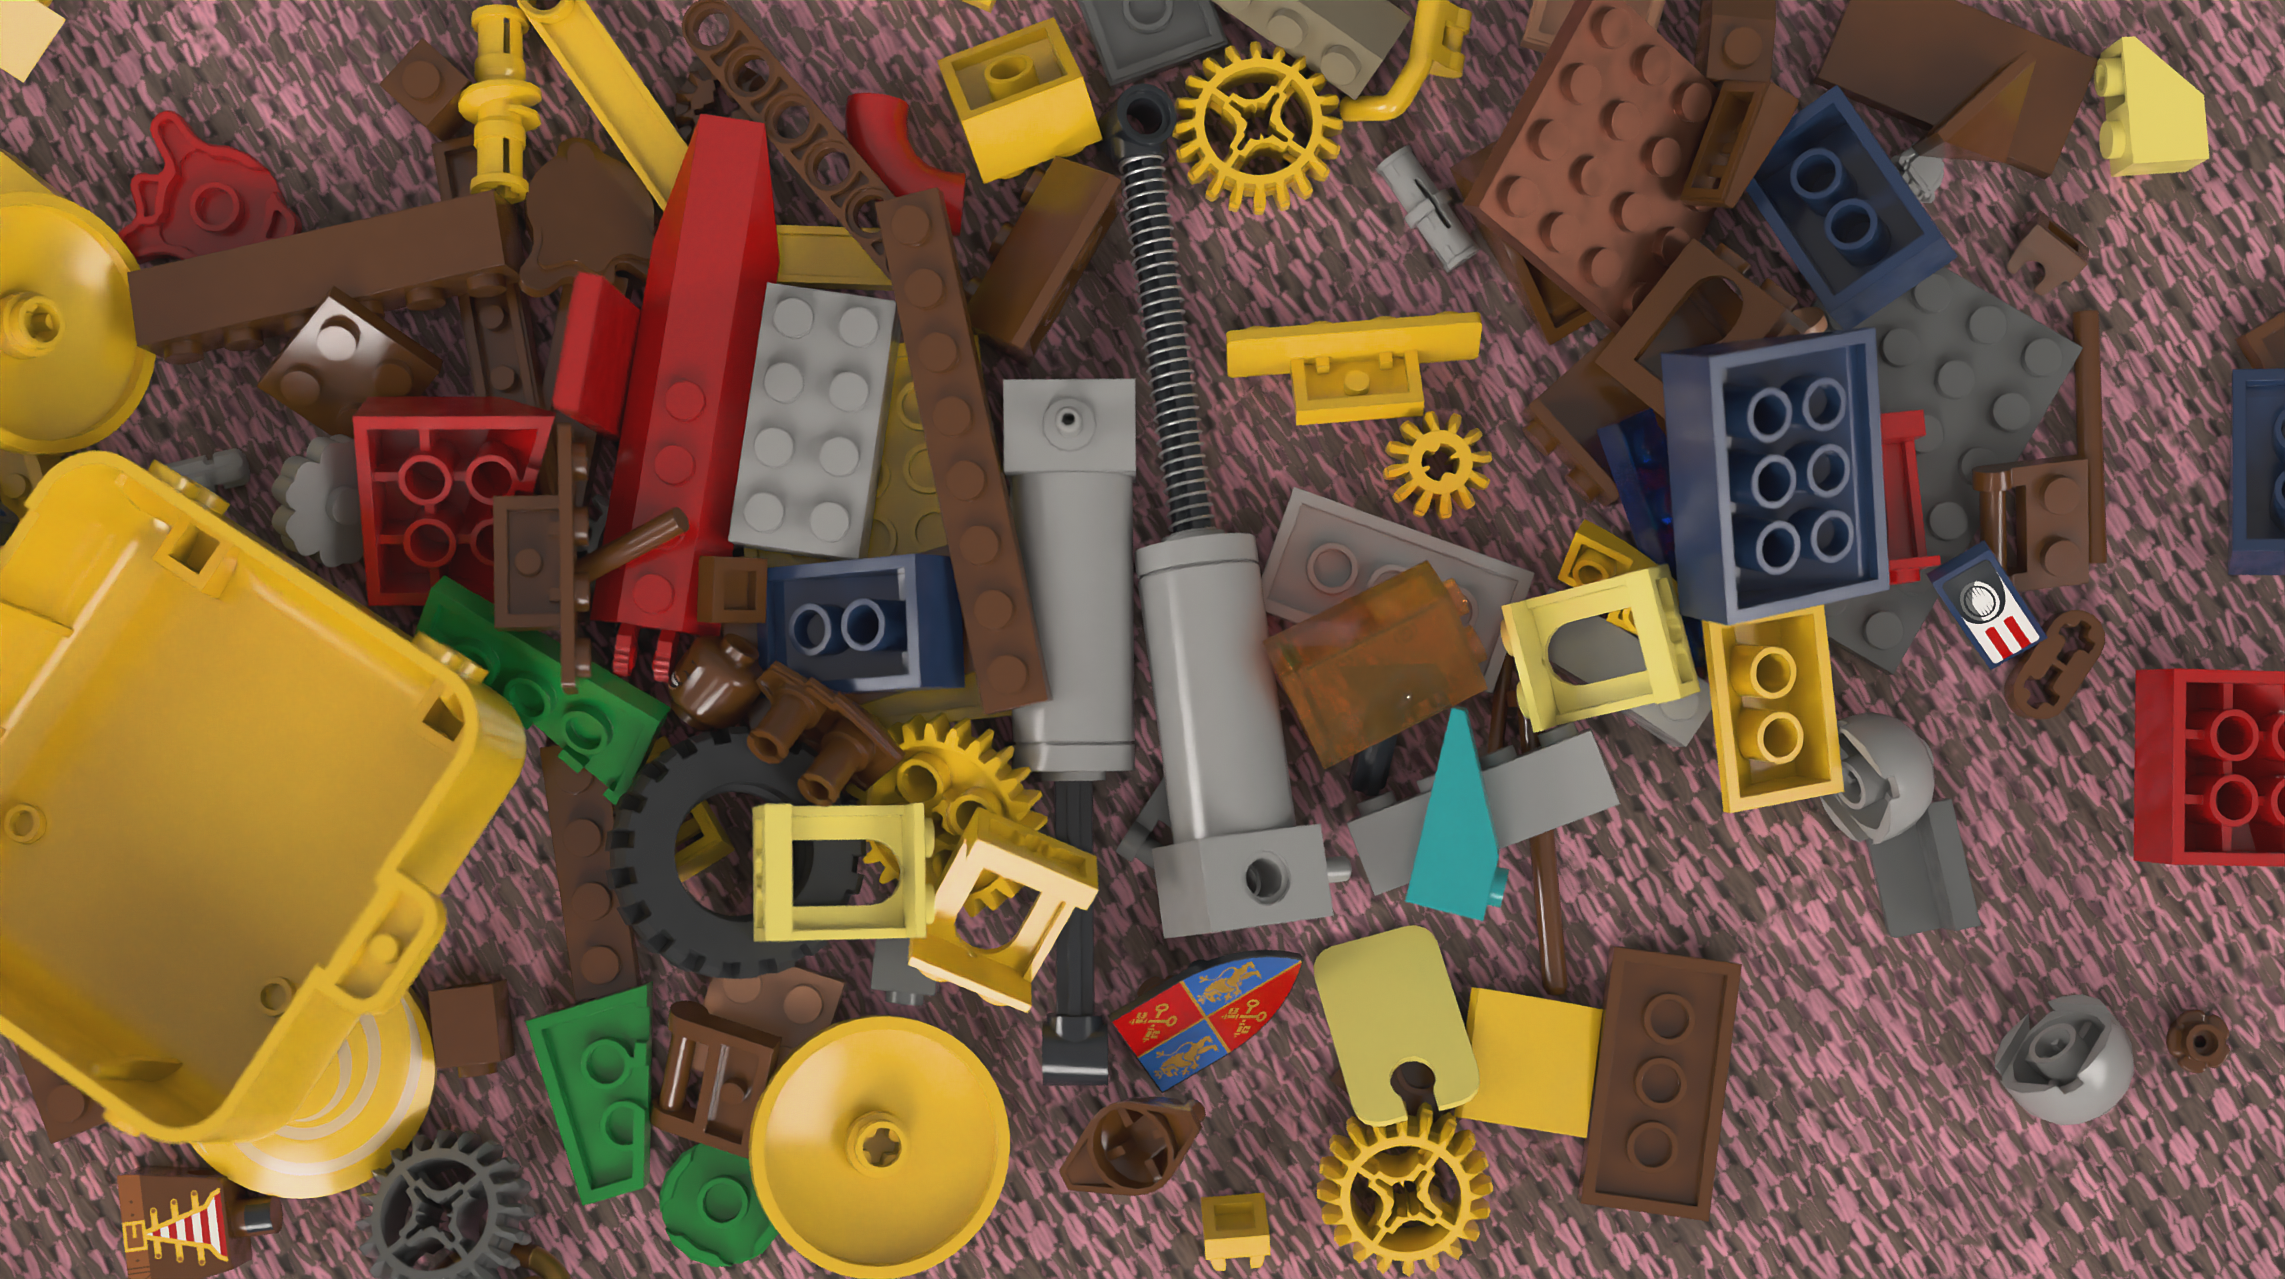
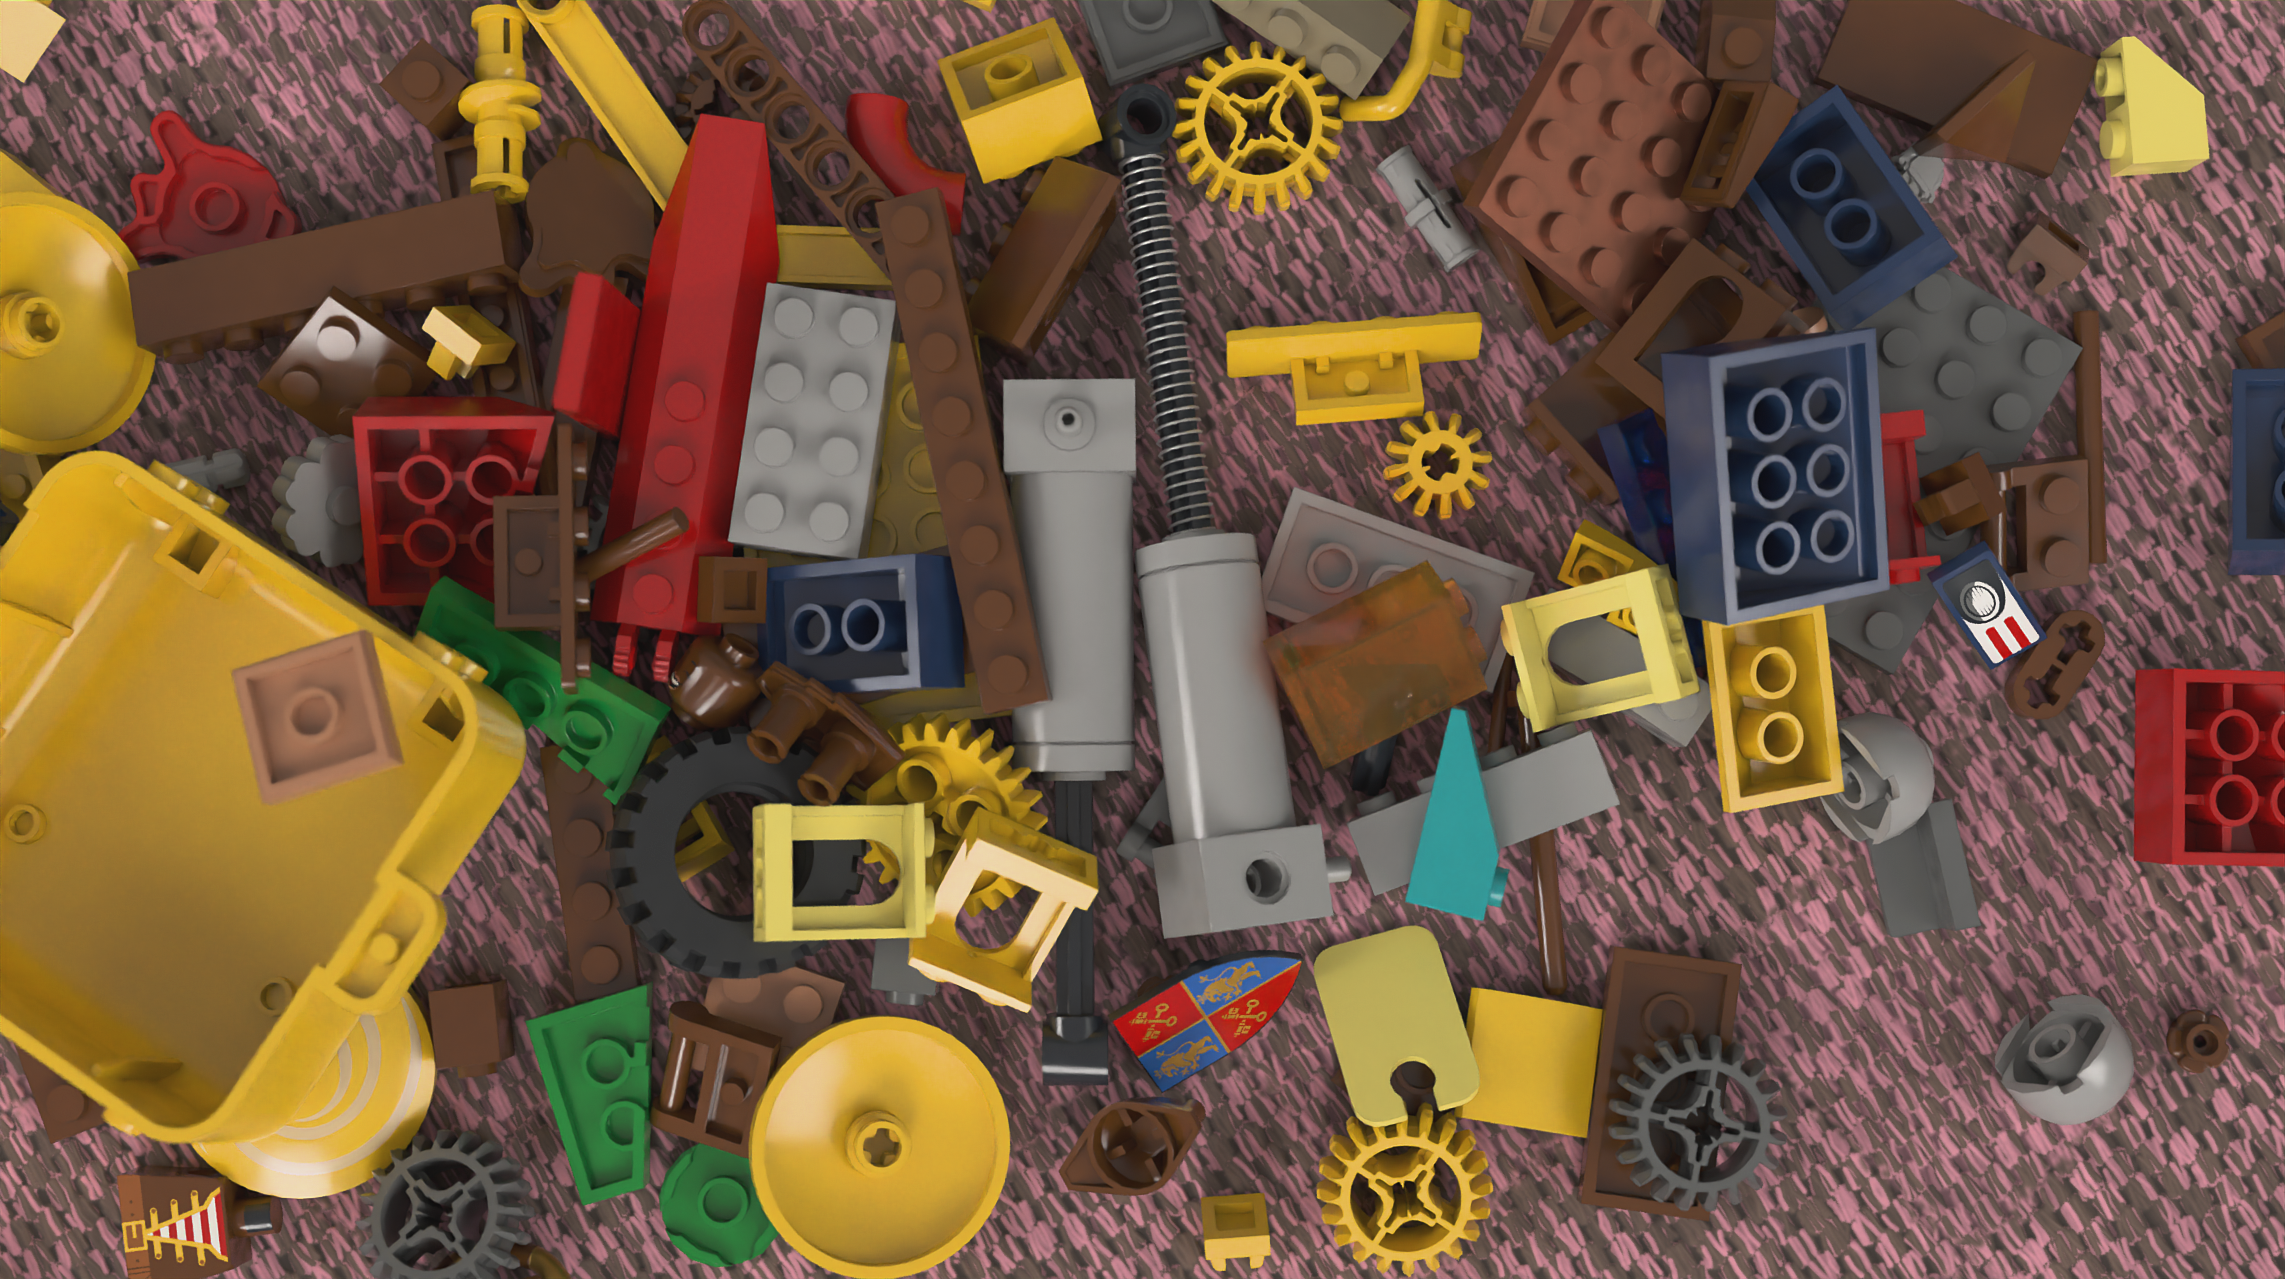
none -> nougat plate [231,629,404,806]
none -> yellow tile [422,305,516,381]
none -> dark grey gear [1608,1032,1788,1212]
none -> reddish brown tile [1913,452,2007,536]

